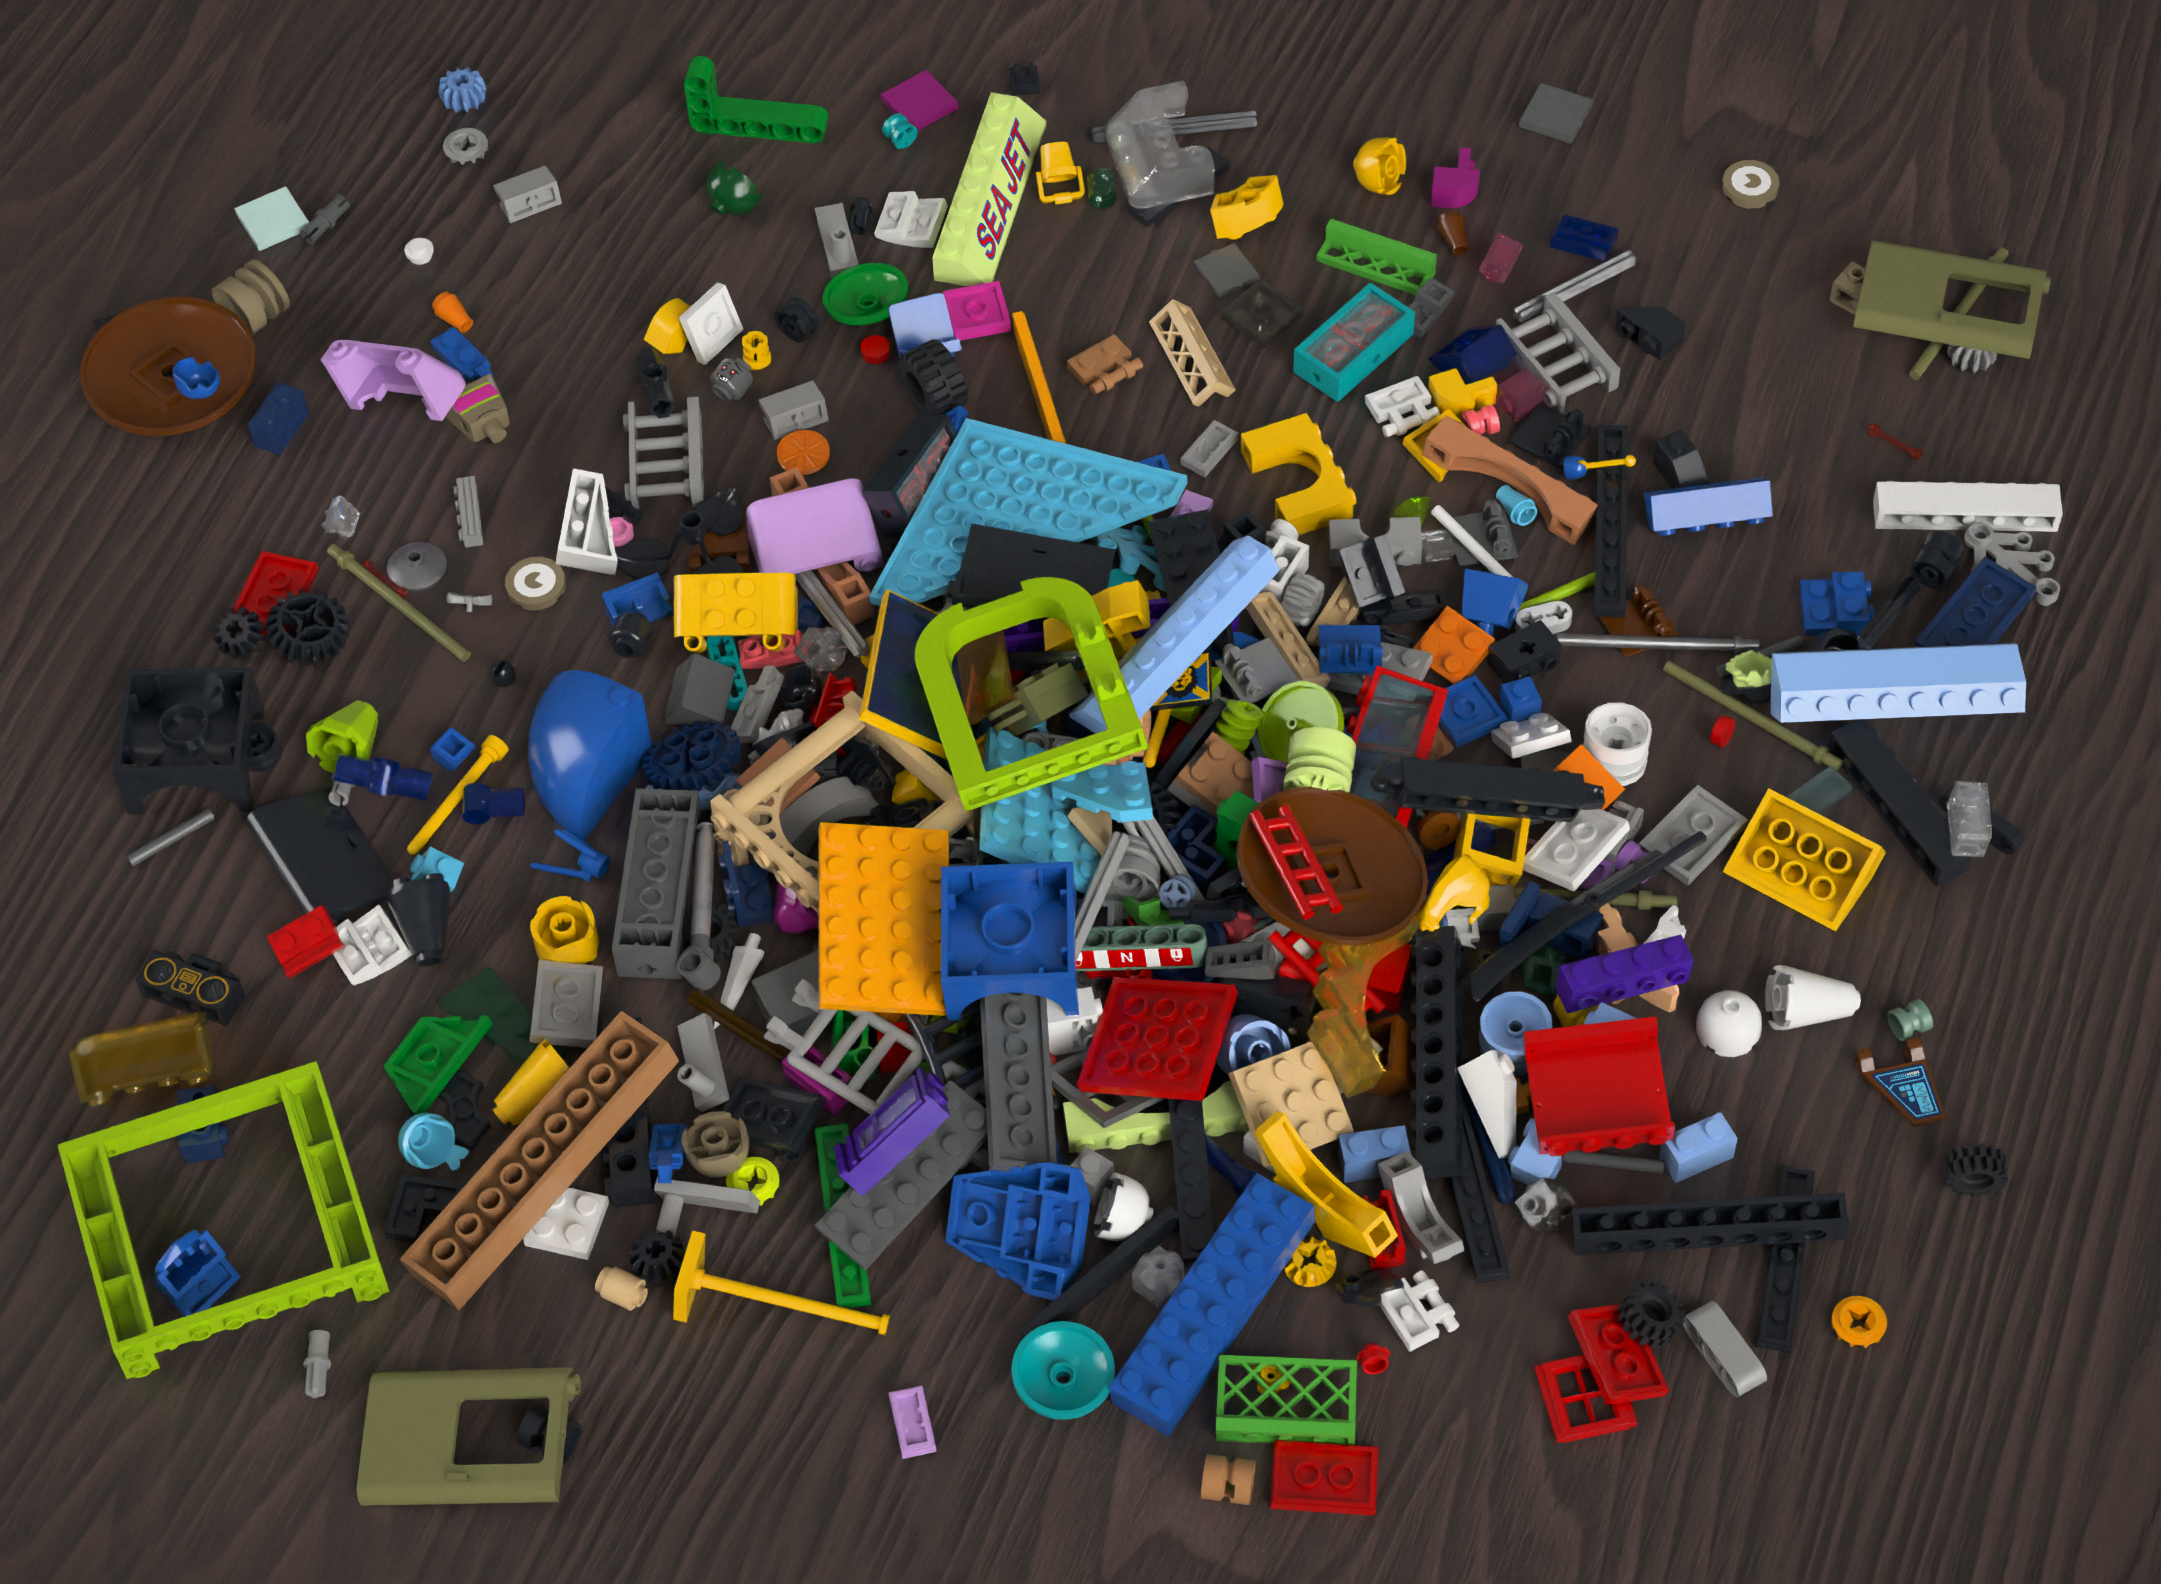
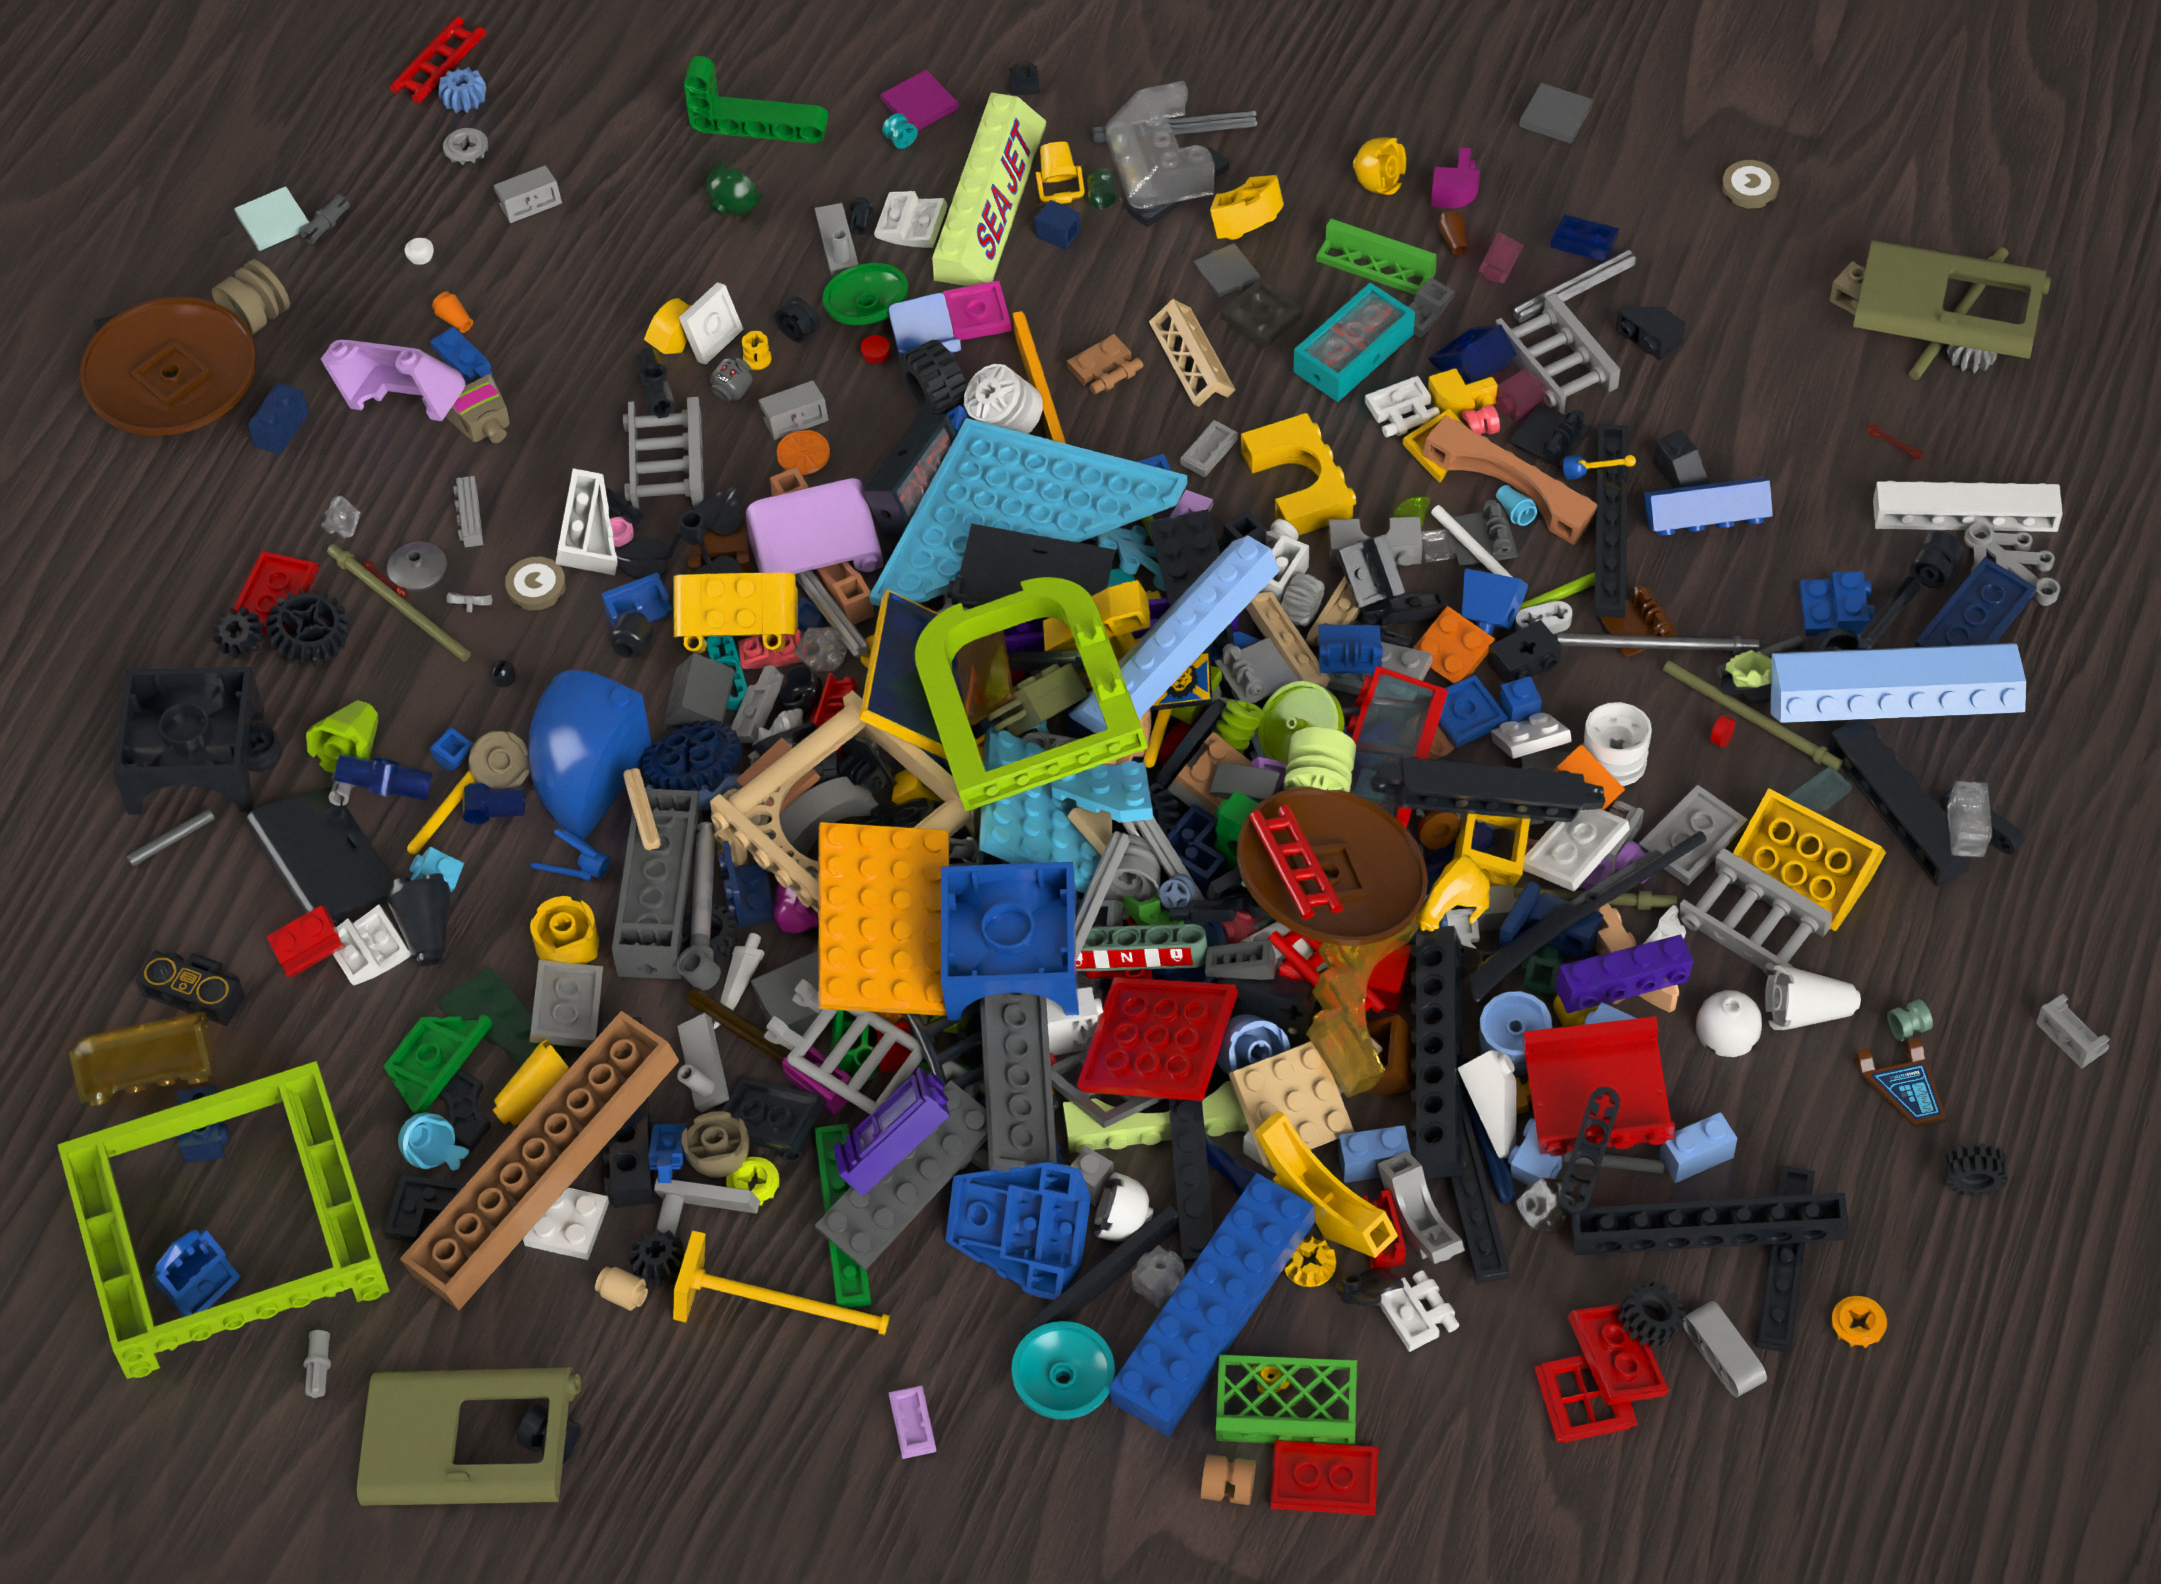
blue hair [173,357,220,399] -> none
red plate [1356,1343,1390,1375] -> none
none -> red bar [389,16,486,104]
none -> dark tan tile [468,731,530,793]
none -> tan axle [623,768,661,851]
none -> white wheel [964,364,1043,434]
none -> dark blue brick [1034,200,1080,250]
none -> dark grey slope [1210,764,1280,803]
none -> black beam [1559,1087,1620,1215]
none -> light grey fence [1679,848,1832,976]
none -> light grey hinge [2036,994,2110,1069]

